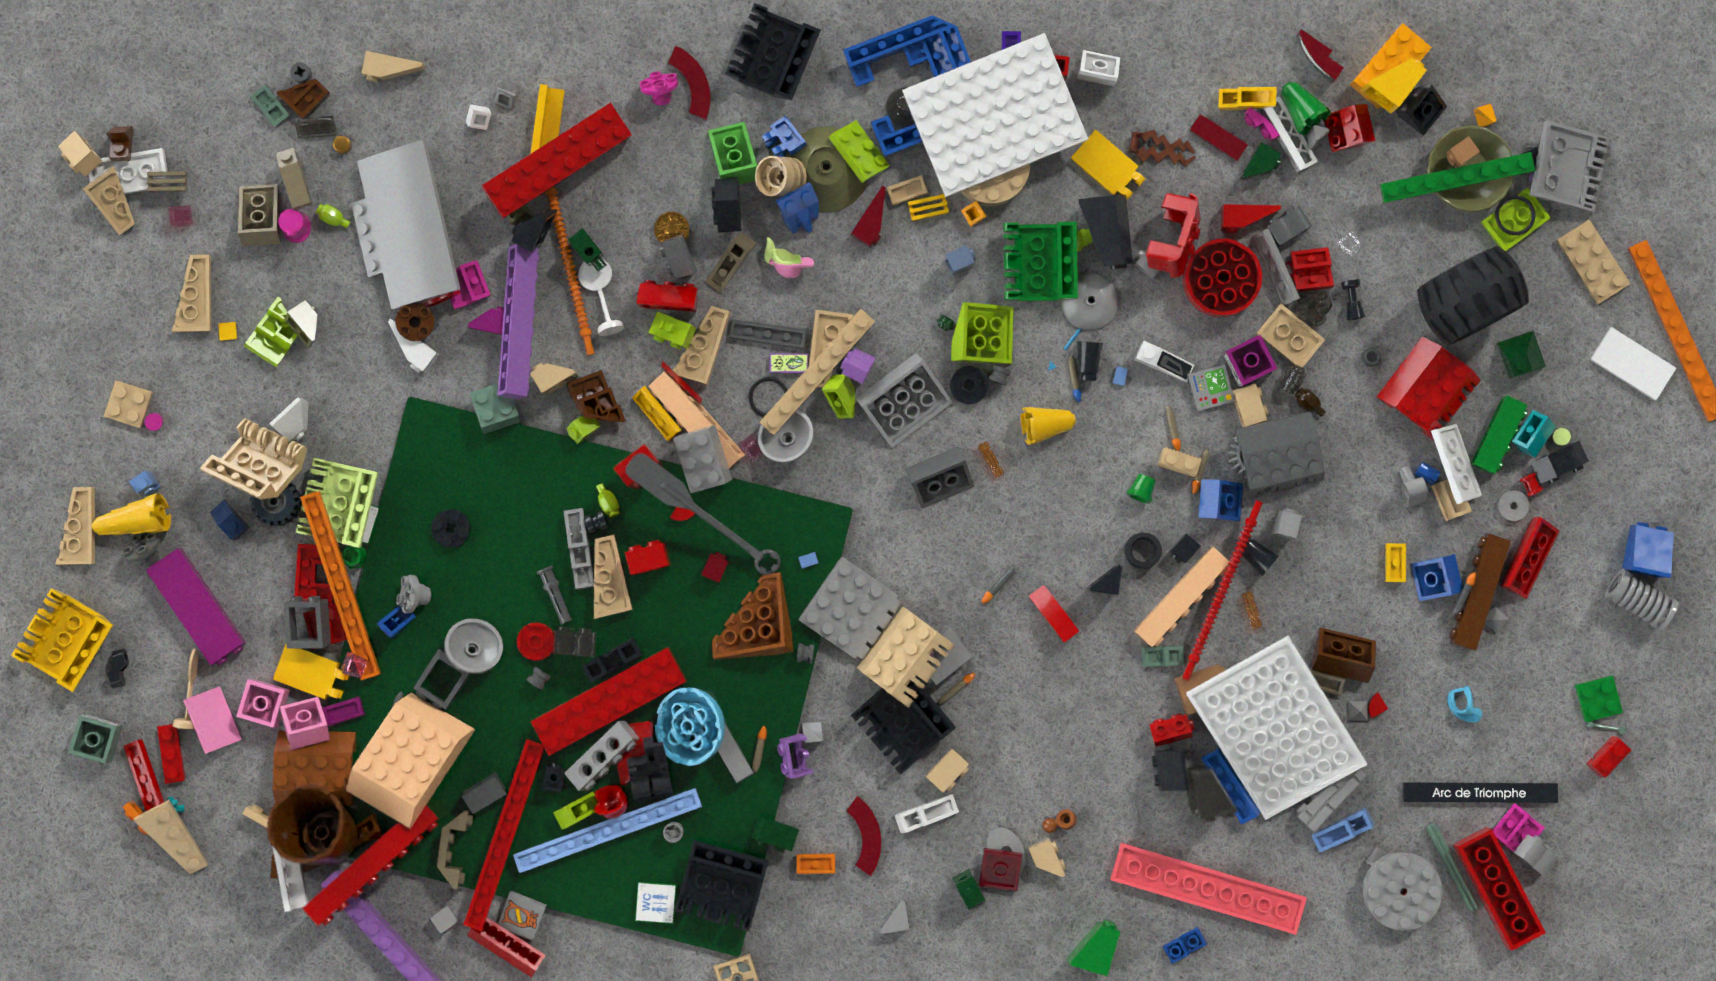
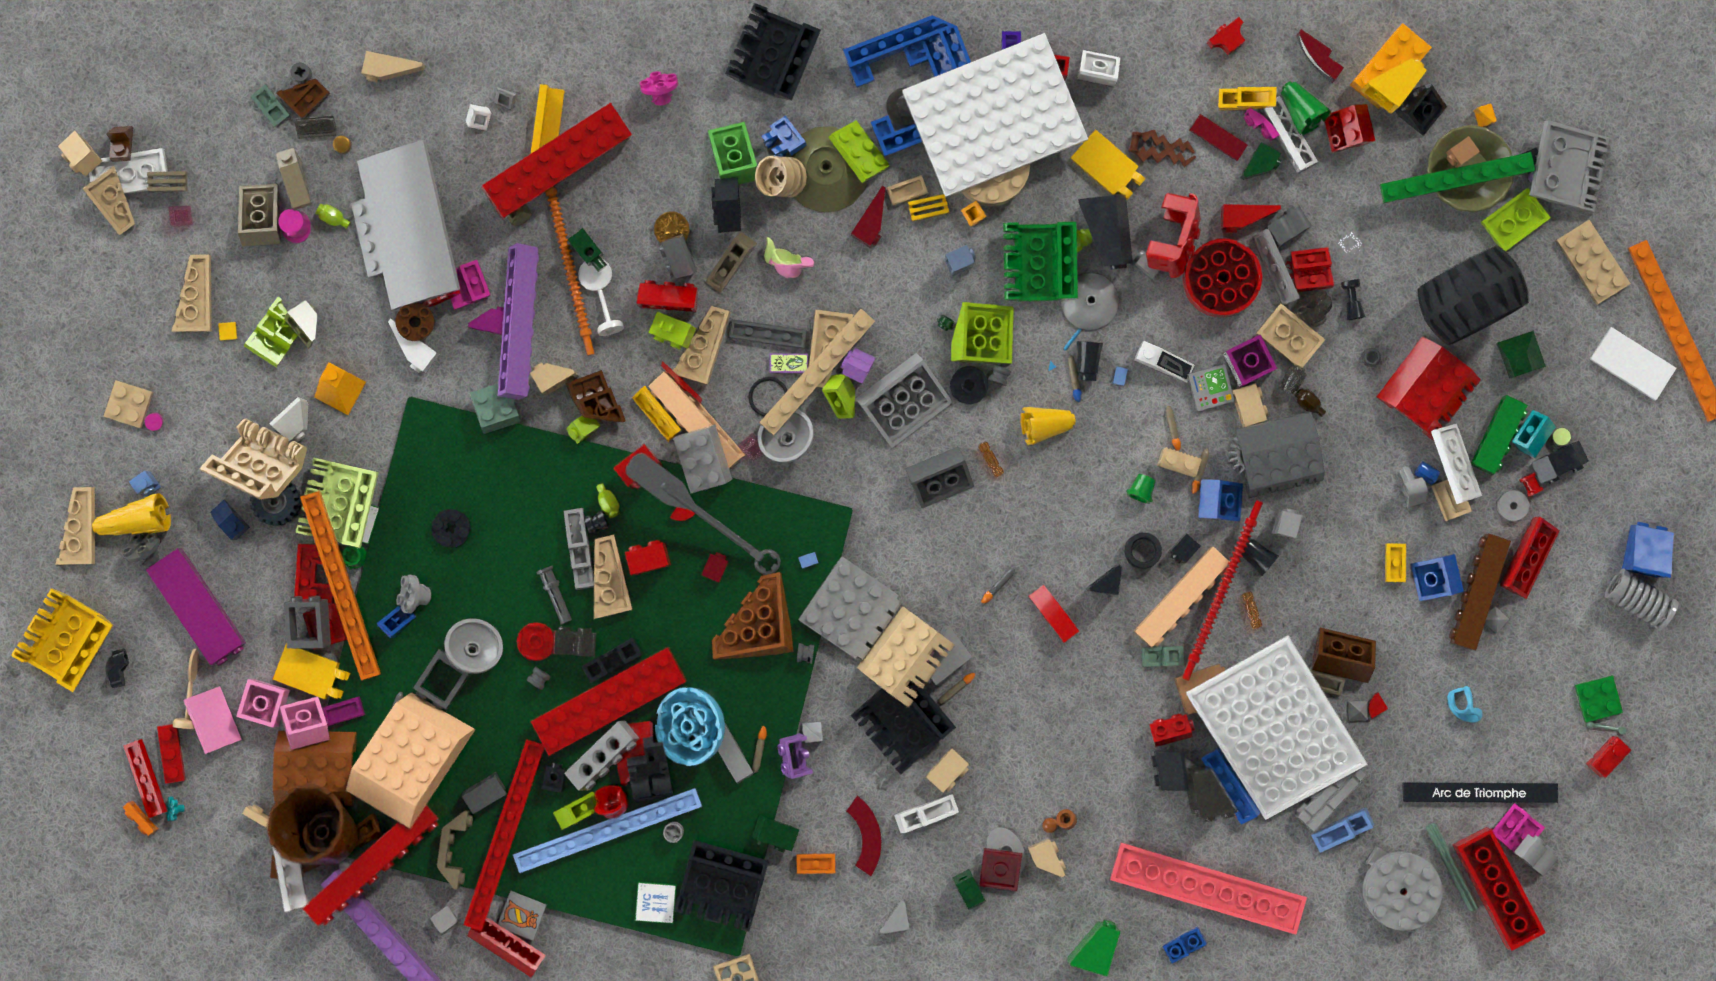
sand green brick [68,715,123,764] -> none
tan wing [134,800,208,874] -> none
clear pink slope [341,652,367,678] -> none
black slope [511,209,558,252] -> none
dark red tile [668,46,711,120] -> none
blue plate [776,182,819,234] -> none
light grey slope [1307,125,1329,149] -> none
dark grey piece [1453,573,1476,616] -> none
black tyre [1495,195,1536,235] -> none
none -> light orange slope [314,362,366,415]
none -> red brick [1207,17,1246,55]

